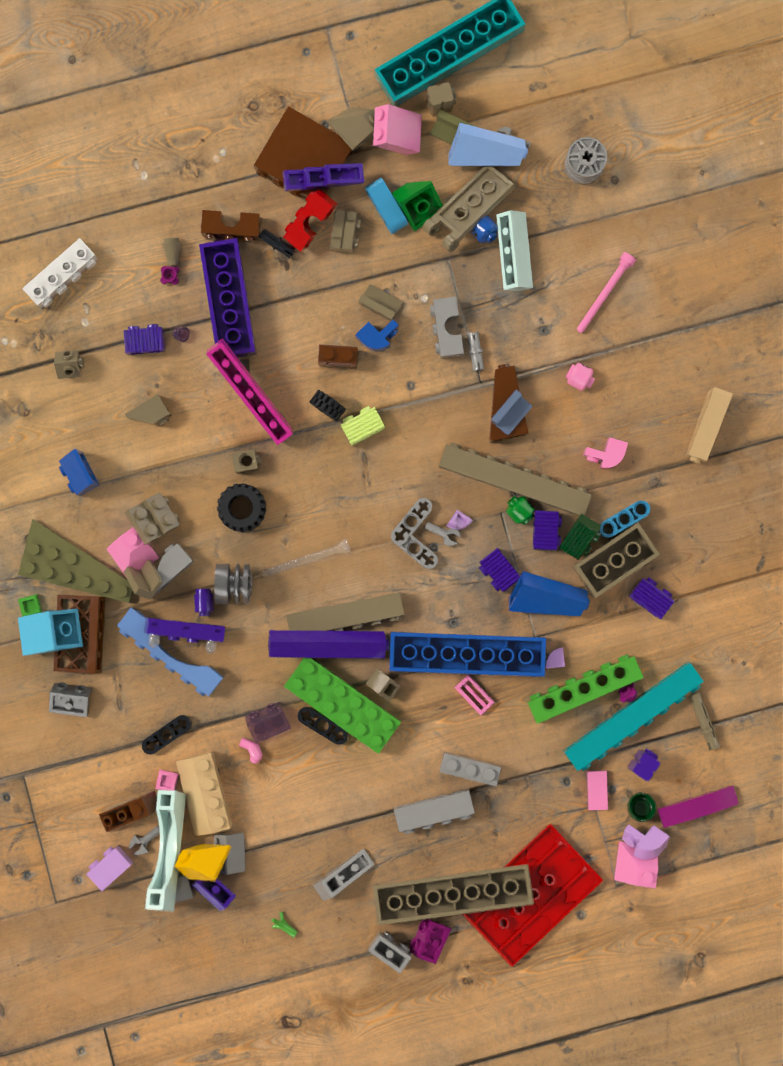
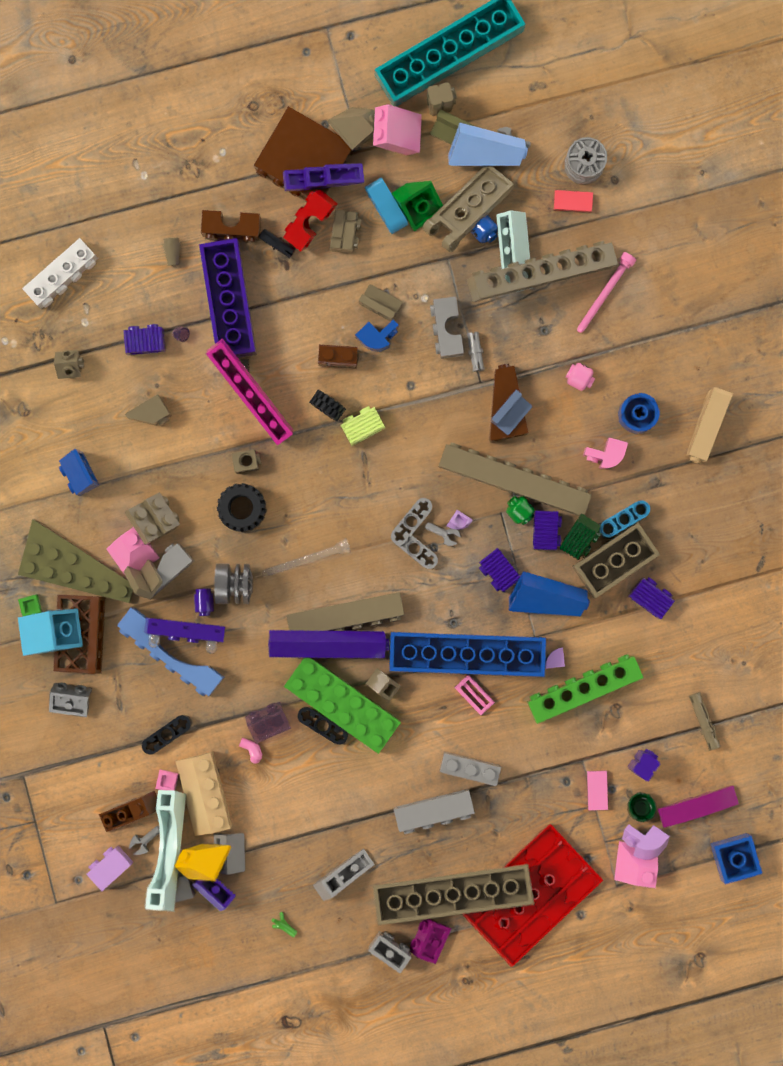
magenta plate [160,266,180,285] -> none
teal brick [563,662,704,771] -> none
magenta plate [618,683,638,703] -> none
none -> dark tan brick [467,241,618,302]
none -> coral tile [553,190,593,213]
none -> blue brick [618,393,660,434]
none -> blue brick [710,833,763,884]

